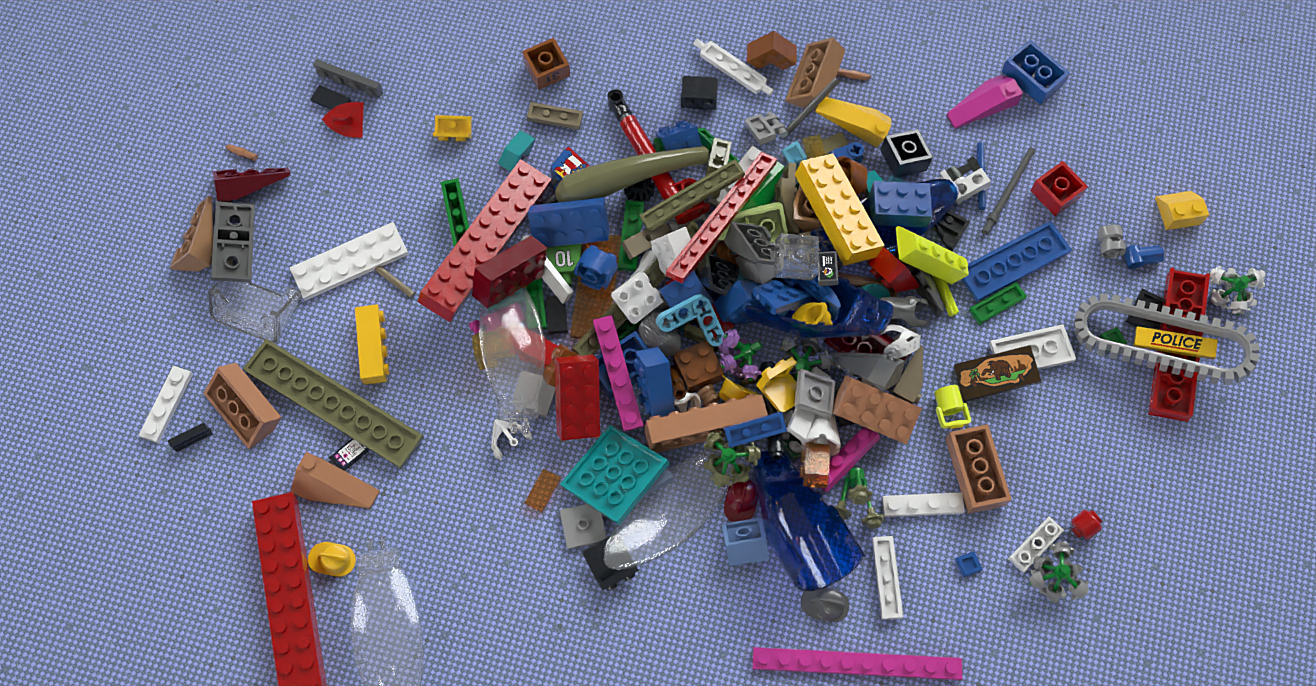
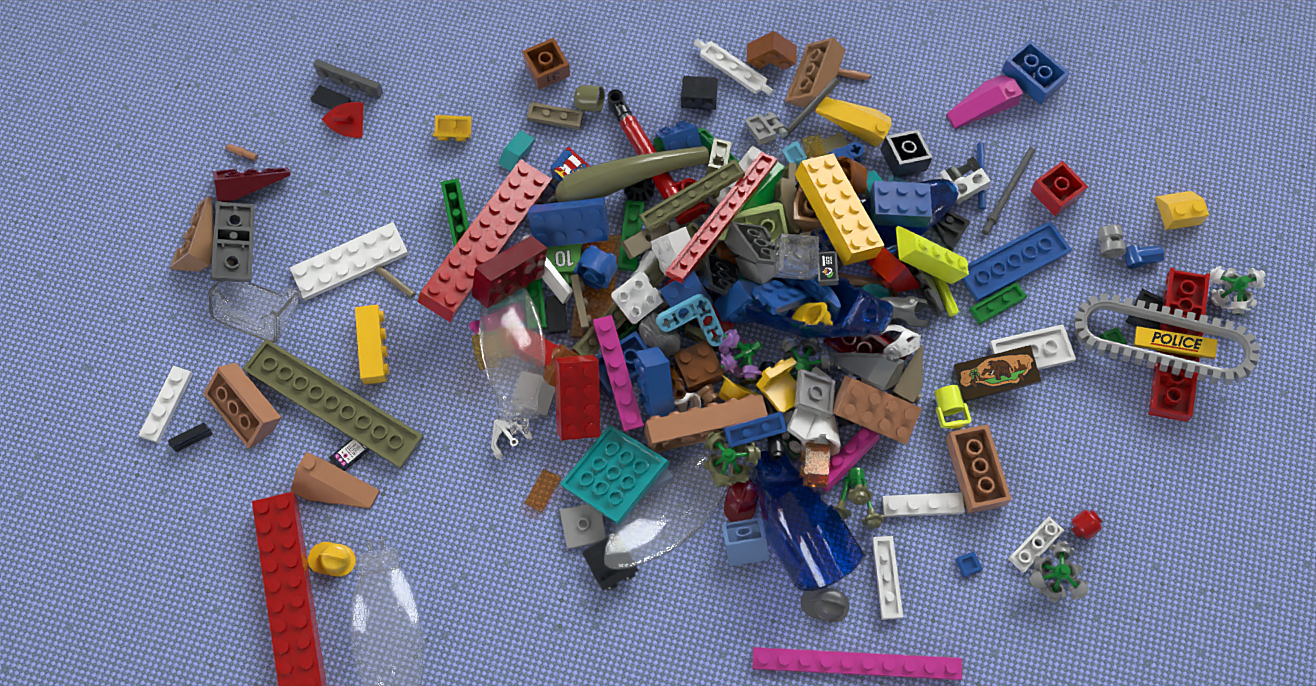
none -> dark tan plate [570,274,593,334]
none -> olive helmet [574,85,605,112]

